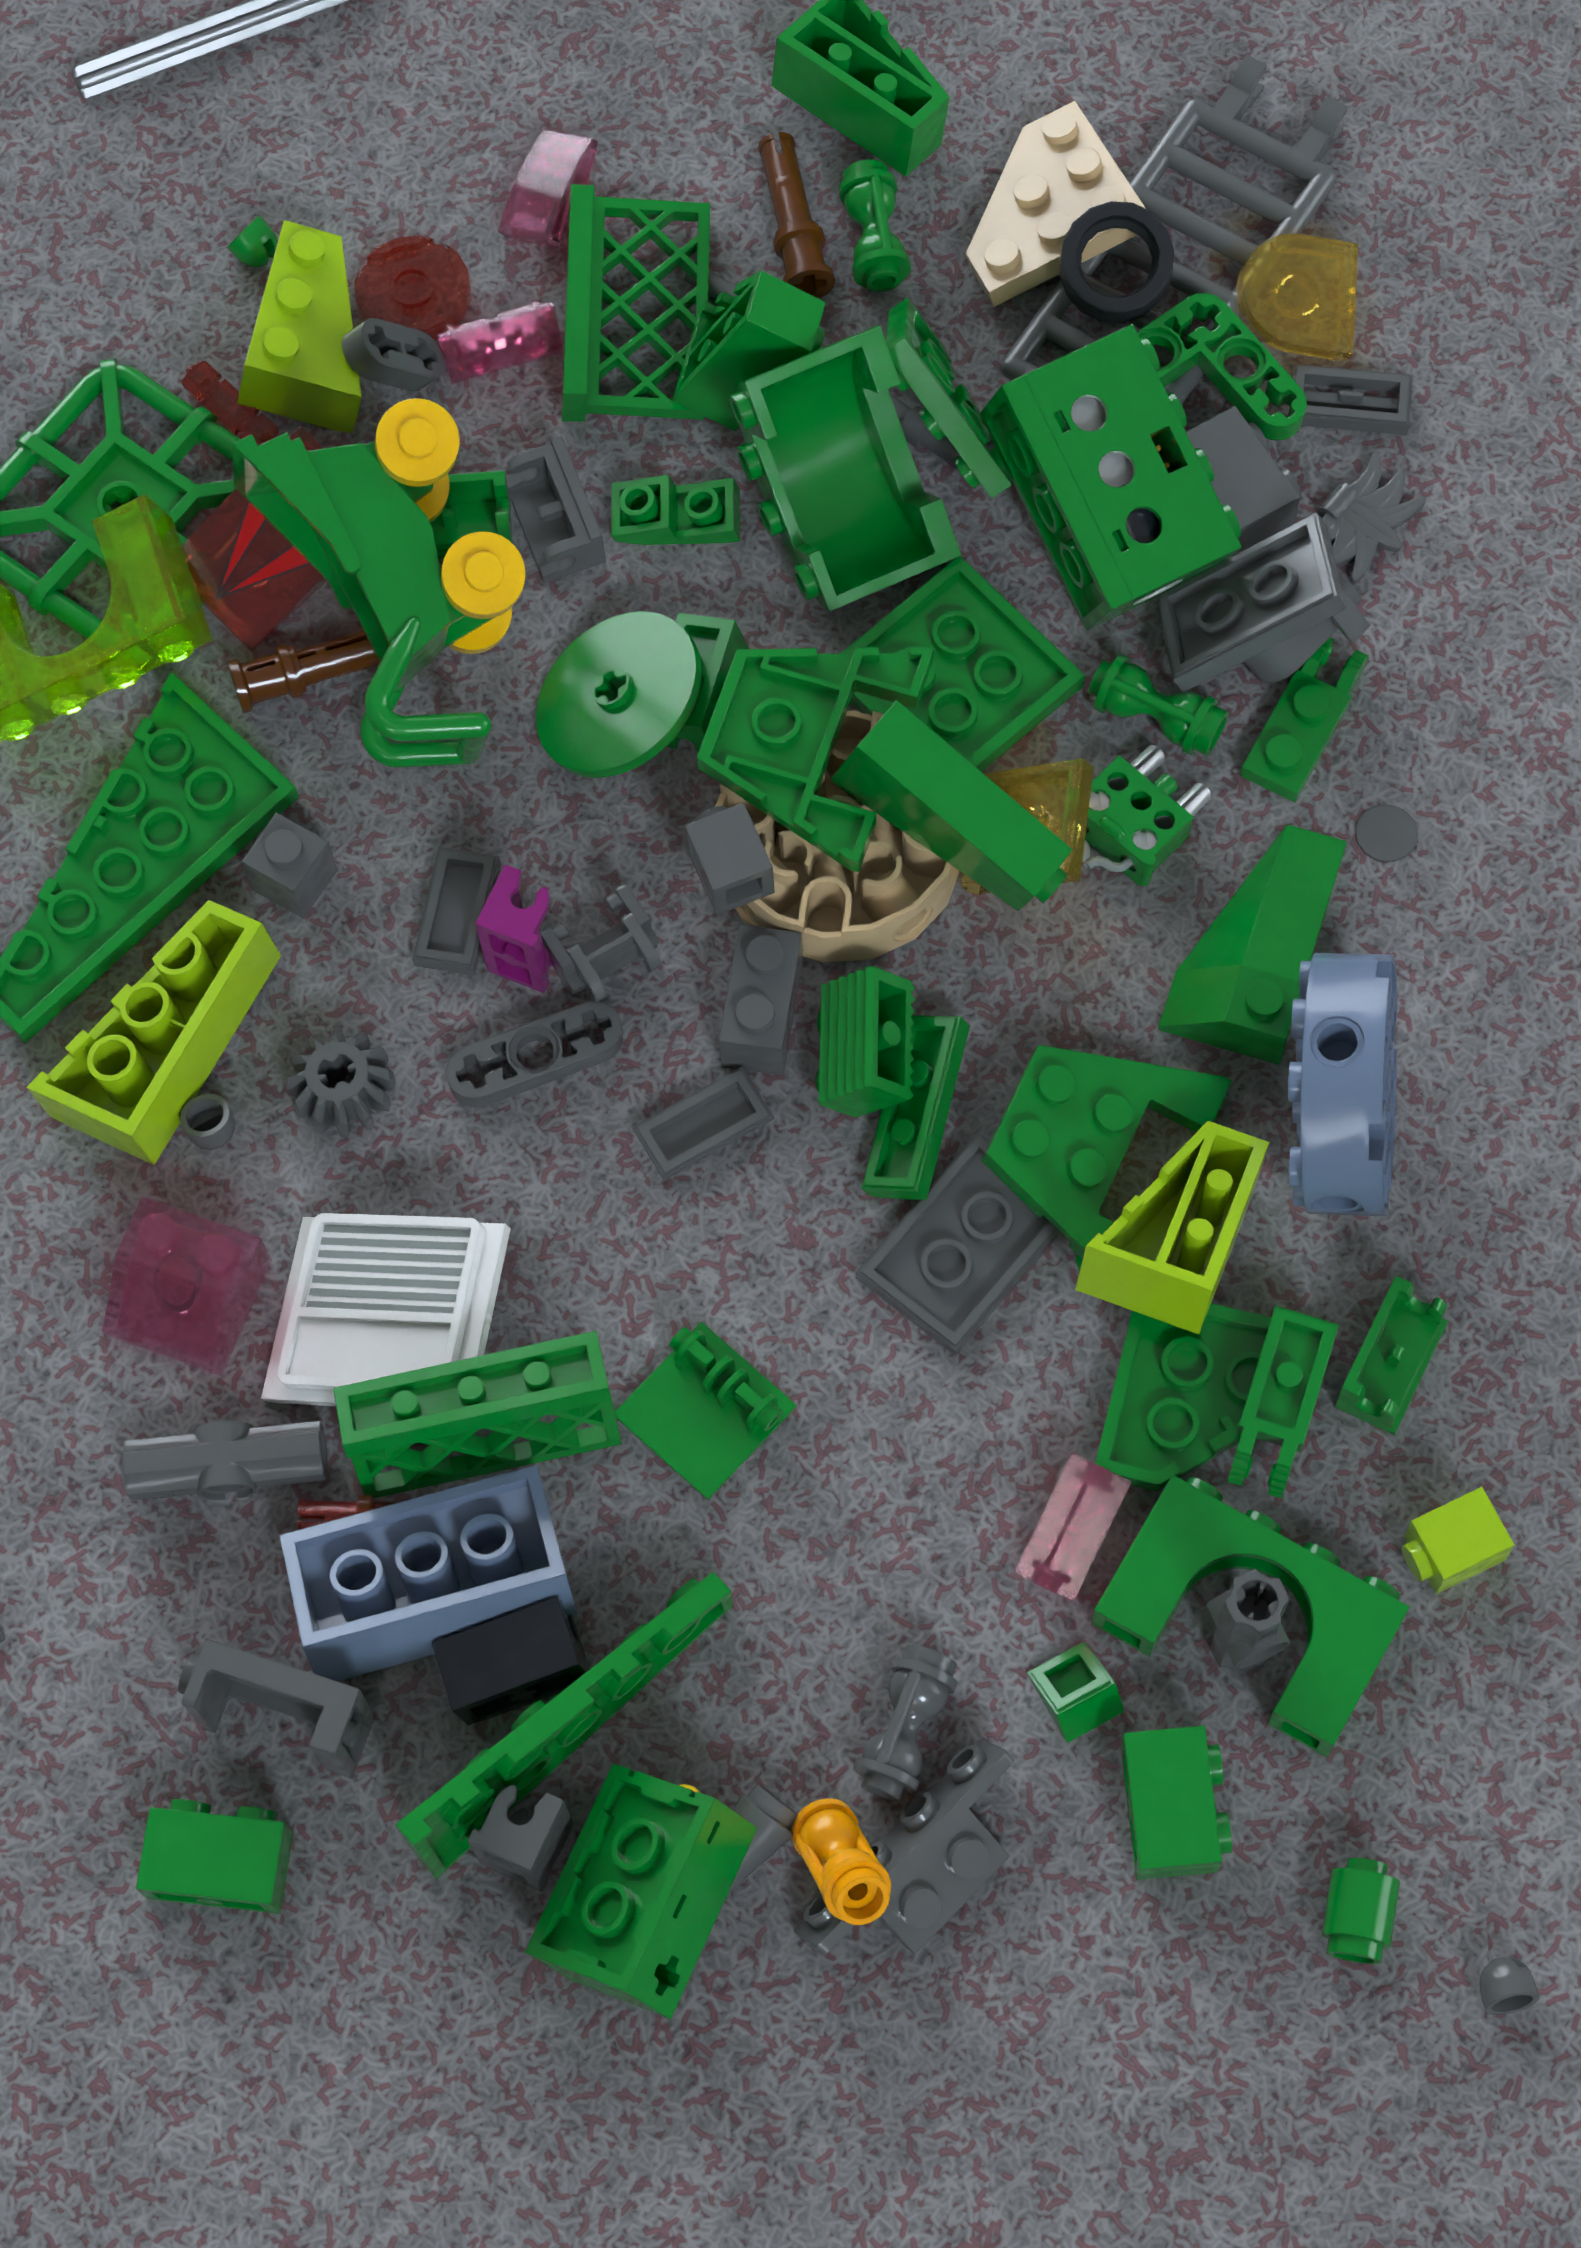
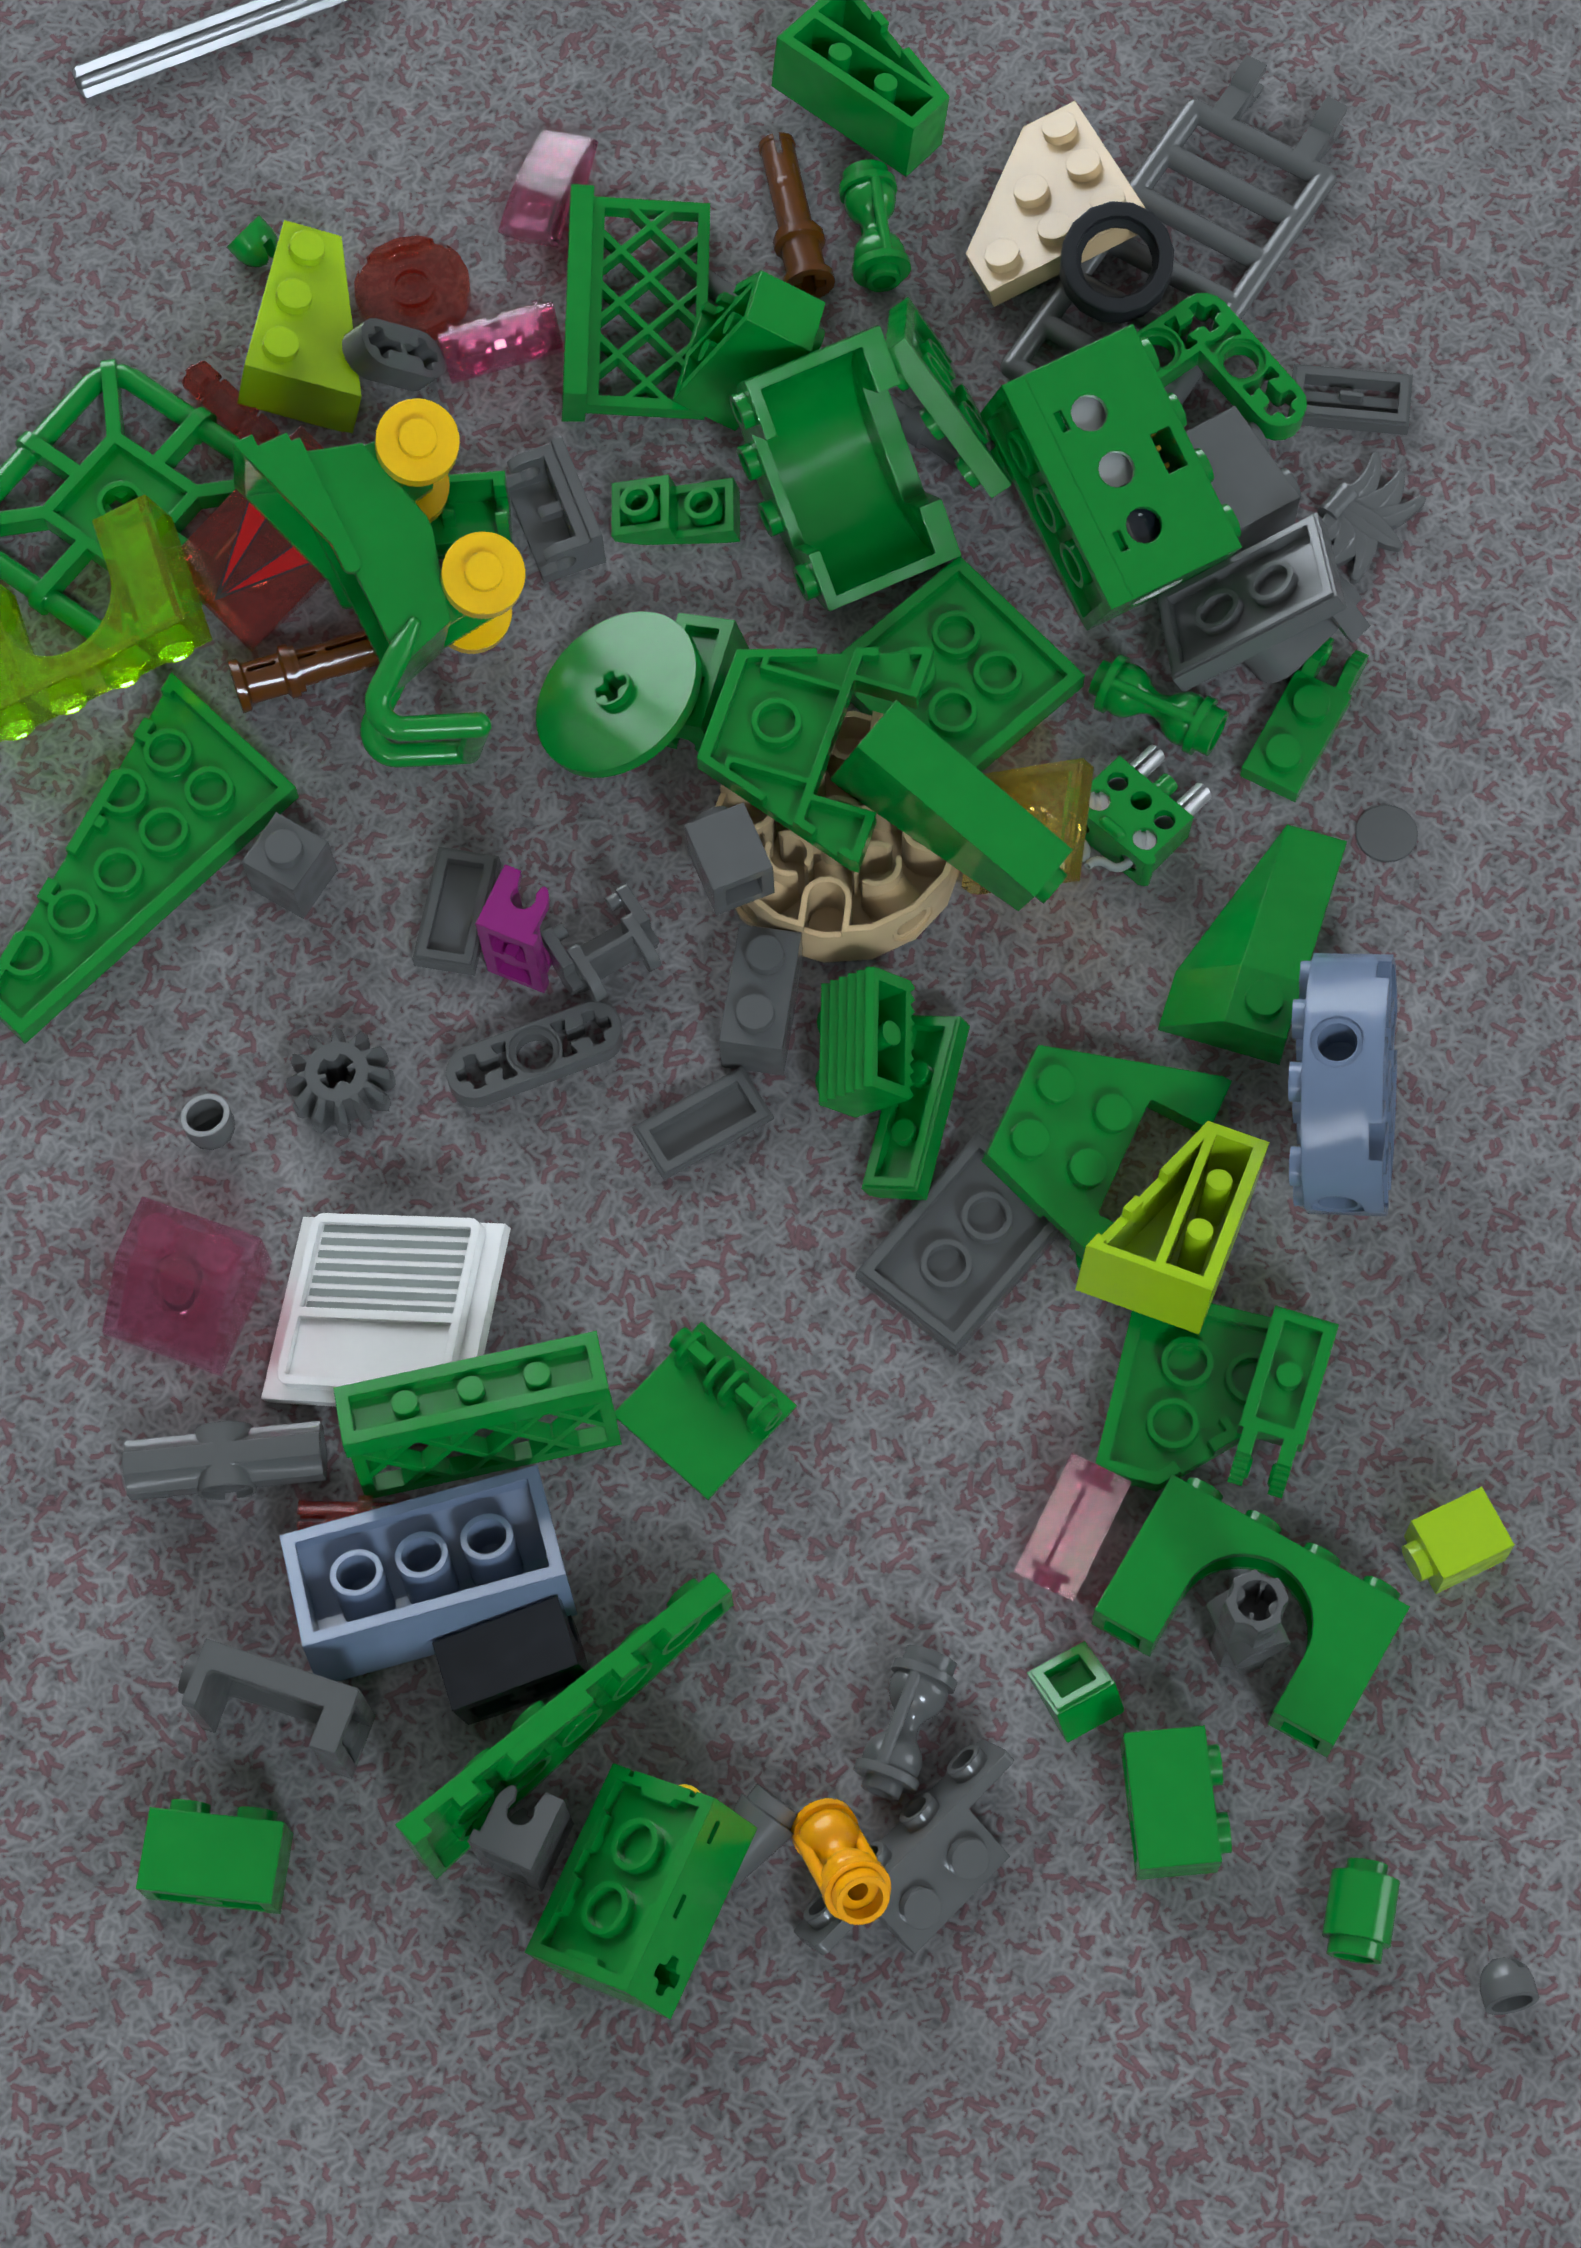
lime wedge [26,900,282,1165] -> none
clear yellow tile [1237,233,1358,361] -> none
green hinge [1335,1275,1448,1435] -> none

